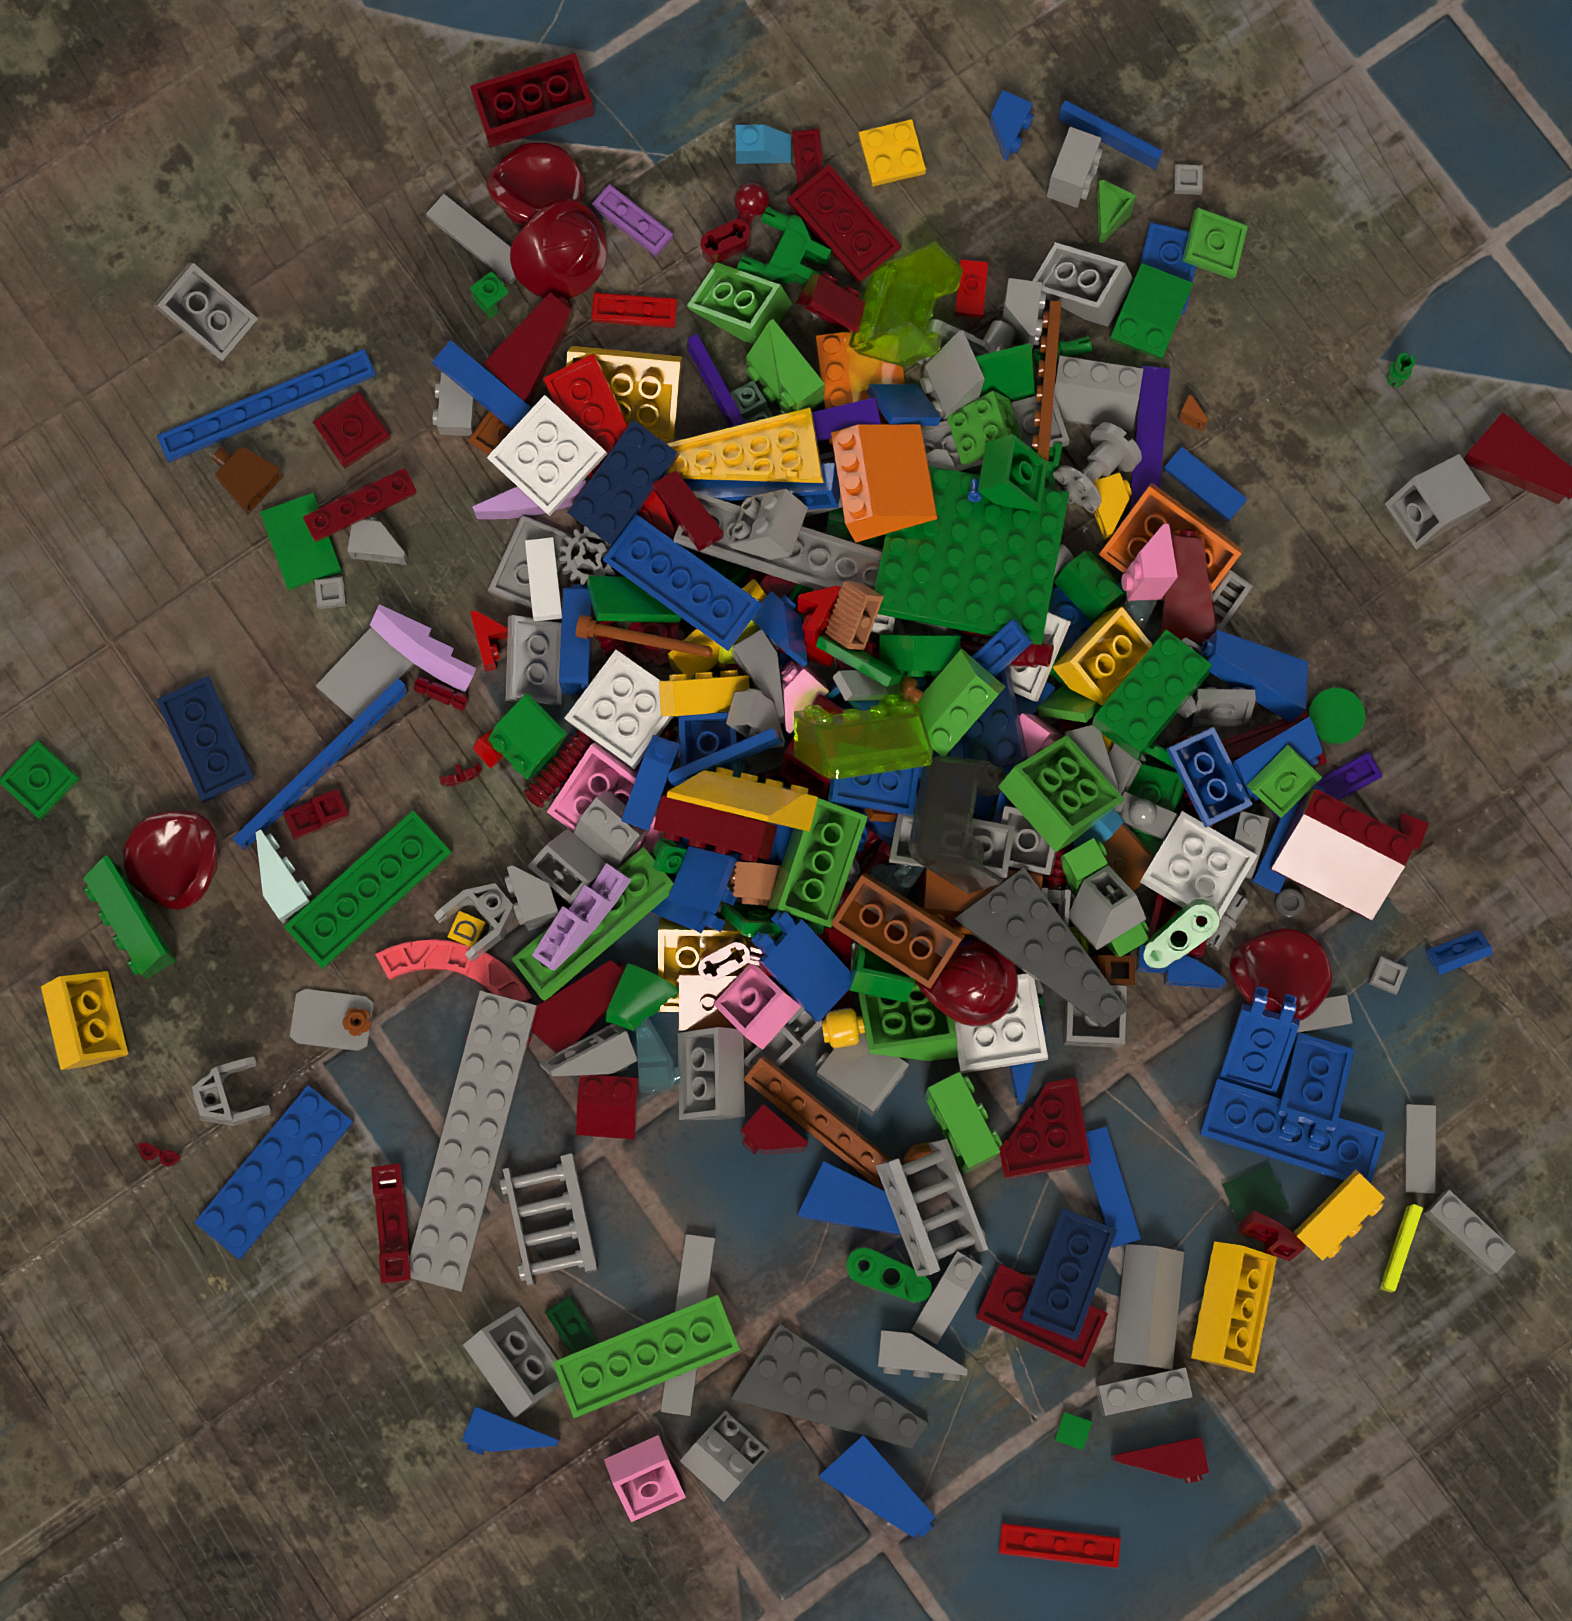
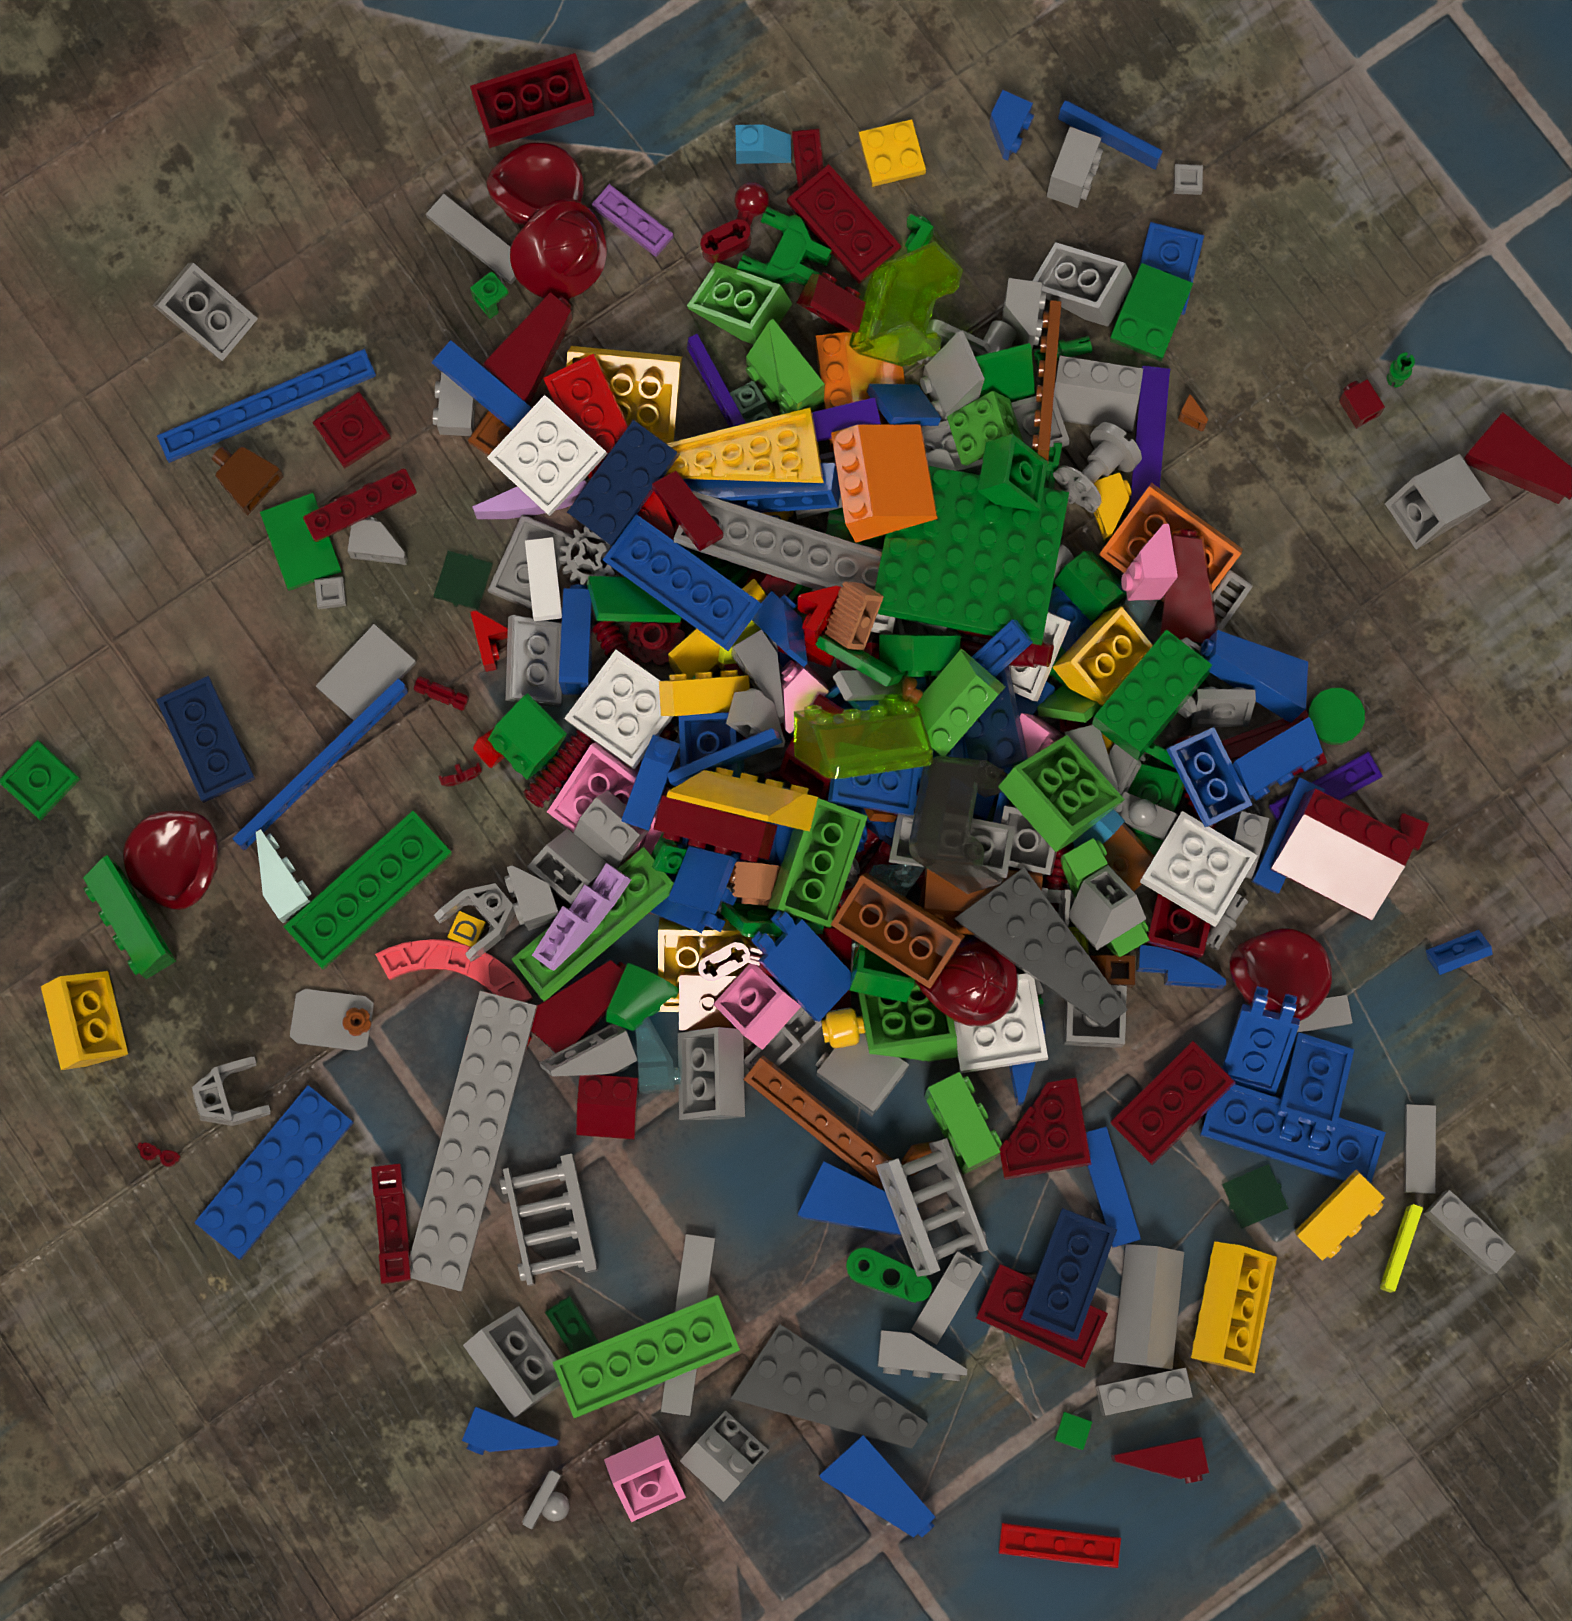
dark red slope [283,789,349,840] -> none
lavender slope [370,604,477,693] -> none
dark orange piece [576,615,713,657] -> none
red tile [591,292,677,328] -> none
light grey slope [728,488,808,560] -> none
dark red slope [740,1104,808,1155] -> none
red plate [955,259,988,318] -> none
blue piece [968,479,982,502] -> none
bright green slope [1096,180,1136,243] -> none
piece [1143,899,1220,968] -> none
blue tile [1163,447,1247,523] -> none
bright green tile [1182,208,1248,279] -> none
dark red slope [1239,1211,1305,1261] -> none
bright green tile [1246,745,1322,818] -> none
flat silver tile [1274,889,1305,919] -> none
light grey tile [1369,956,1408,995] -> none
none -> clear green piece [433,551,493,611]
none -> light grey tile [522,1470,570,1529]
none -> green bracket [905,214,934,264]
none -> dark red plate [1110,1041,1236,1165]
none -> dark red brick [1339,379,1385,429]

